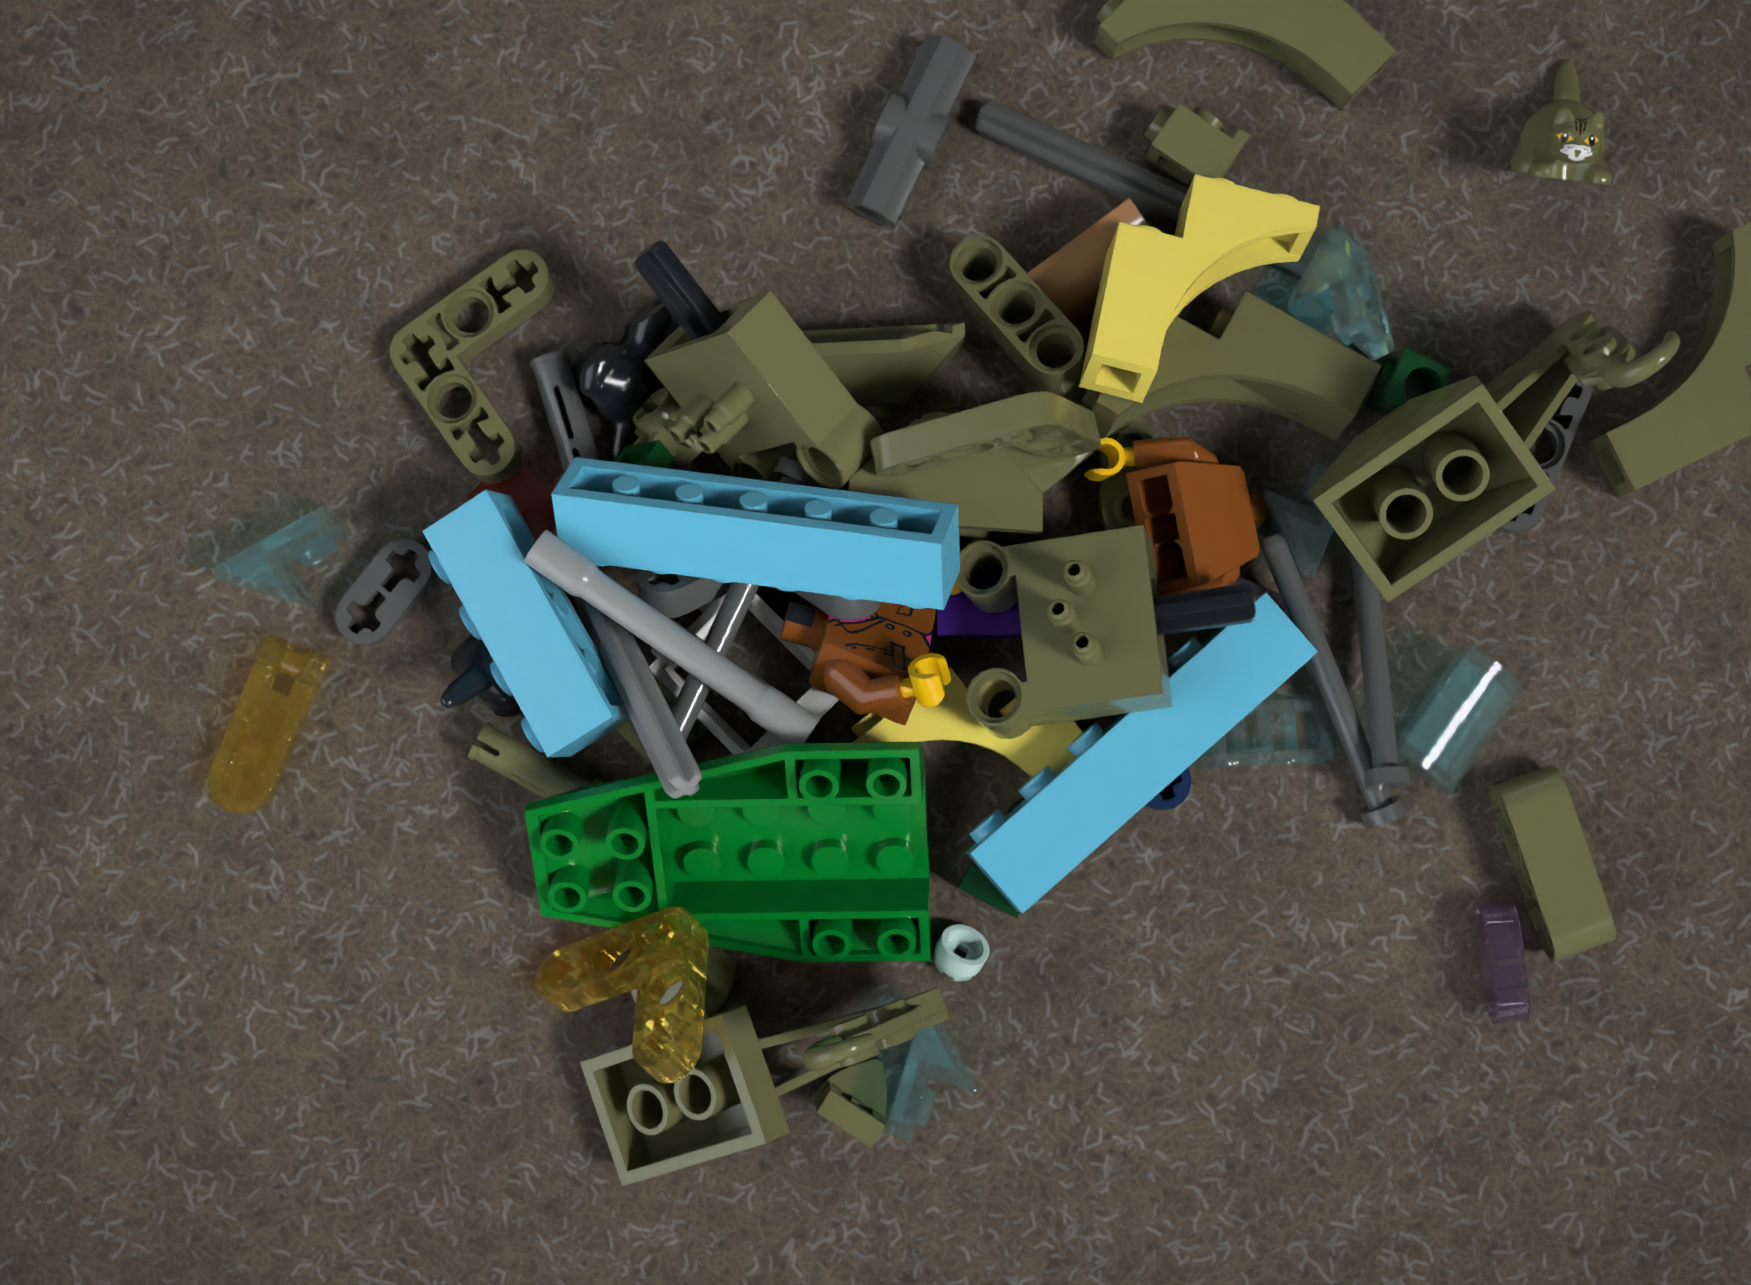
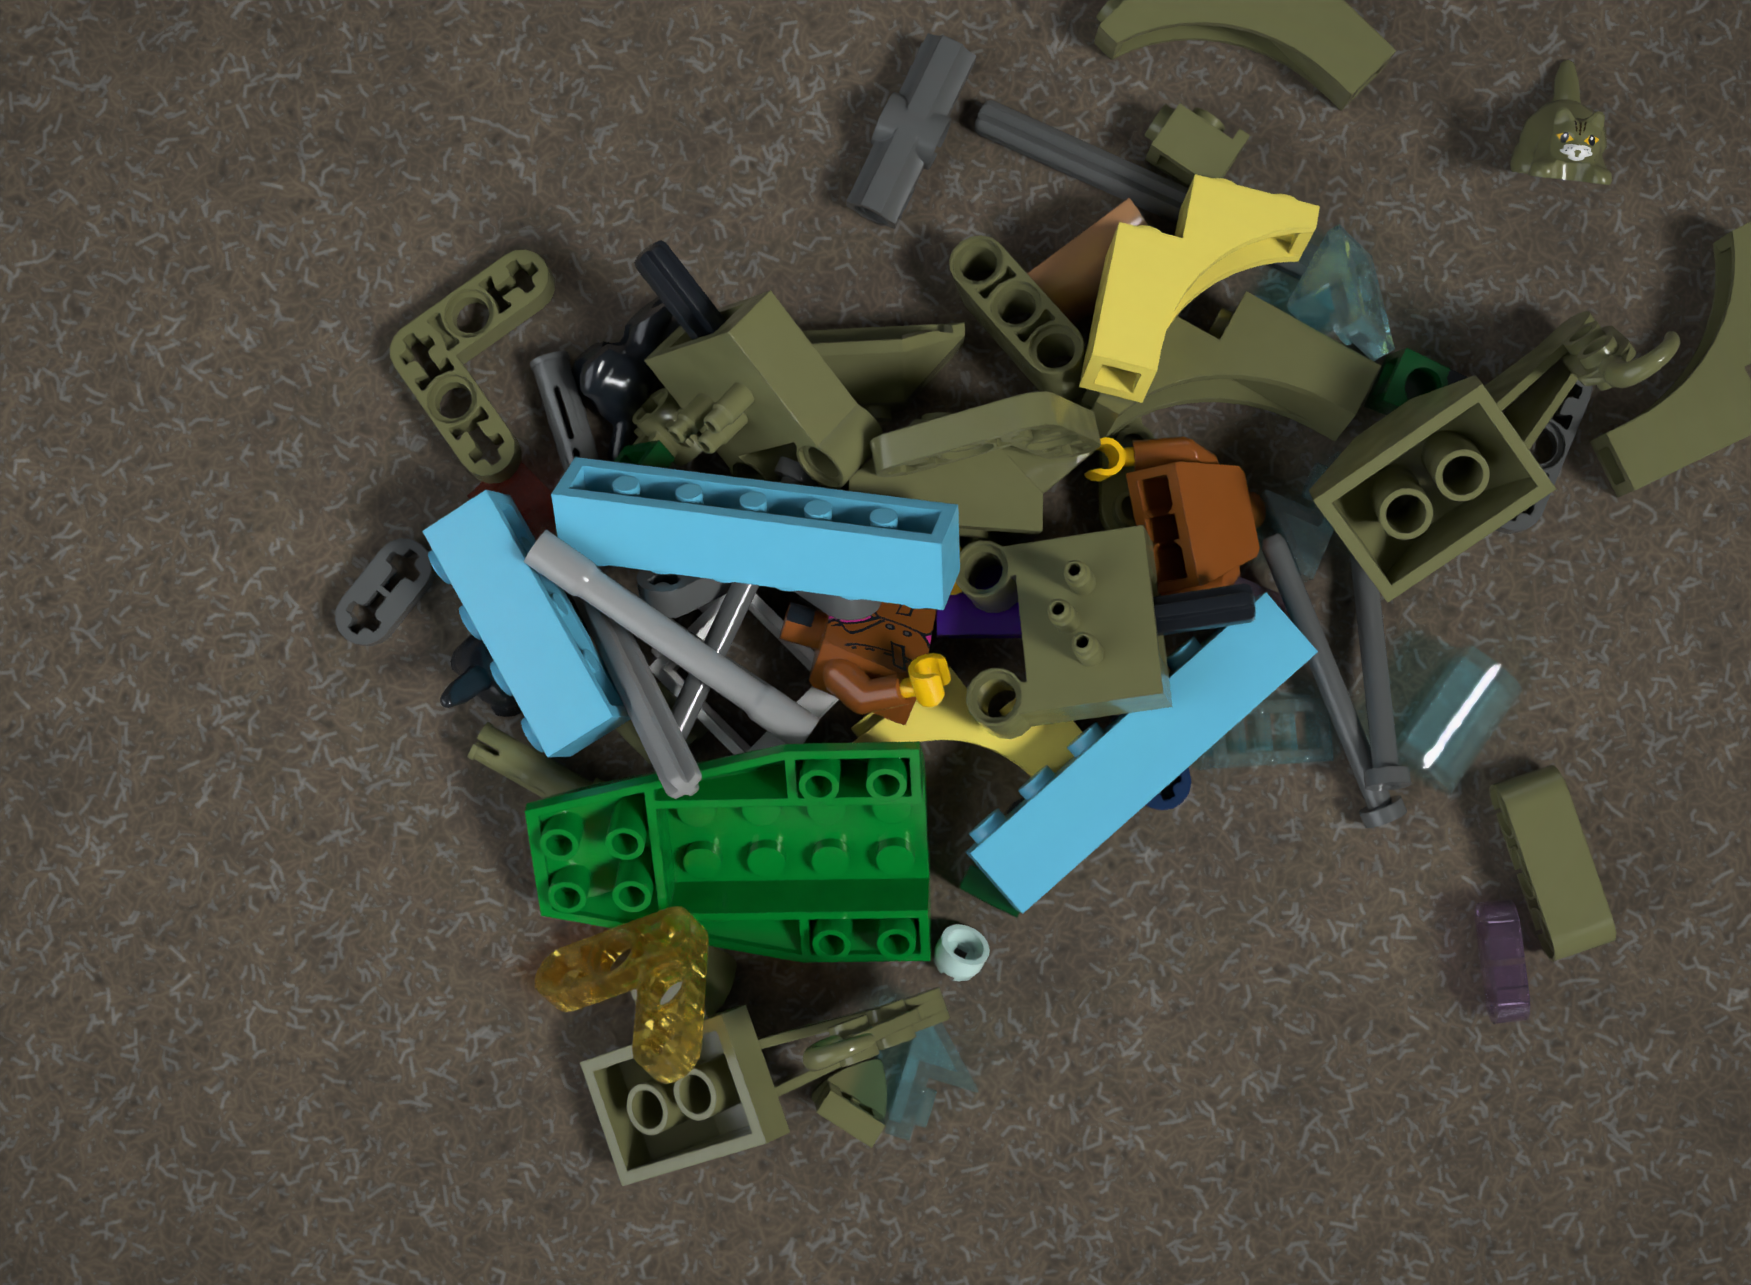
clear yellow plate [208,634,331,813] -> none
clear light blue slope [211,505,348,609] -> none

